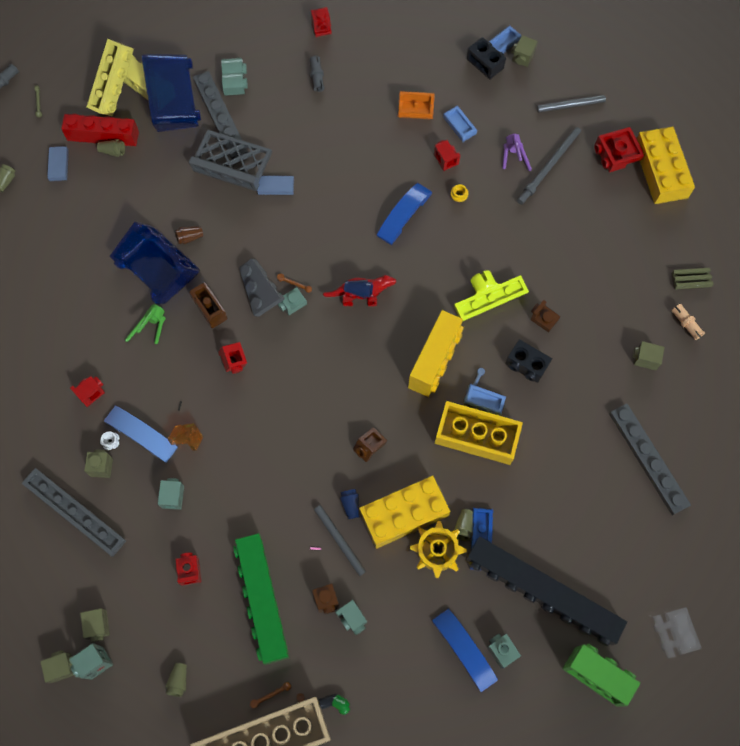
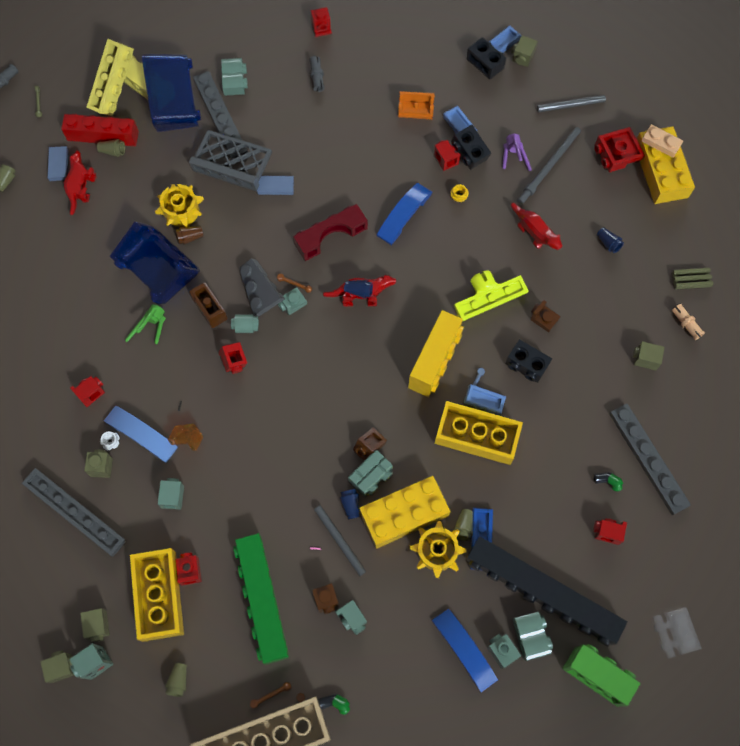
none -> red animal [64,151,97,215]
none -> yellow brick [130,548,184,642]
none -> yellow brick [155,184,204,227]
none -> sand green brick [231,314,259,333]
none -> dark red arch [293,204,368,261]
none -> sand green brick [348,450,393,497]
none -> black brick [451,124,491,170]
none -> red animal [511,203,563,250]
none -> sand green brick [512,612,553,661]
none -> red brick [593,518,627,545]
none -> arm [594,472,623,491]
none -> dark blue cone [597,227,624,253]
none -> light nougat plate [642,124,683,158]

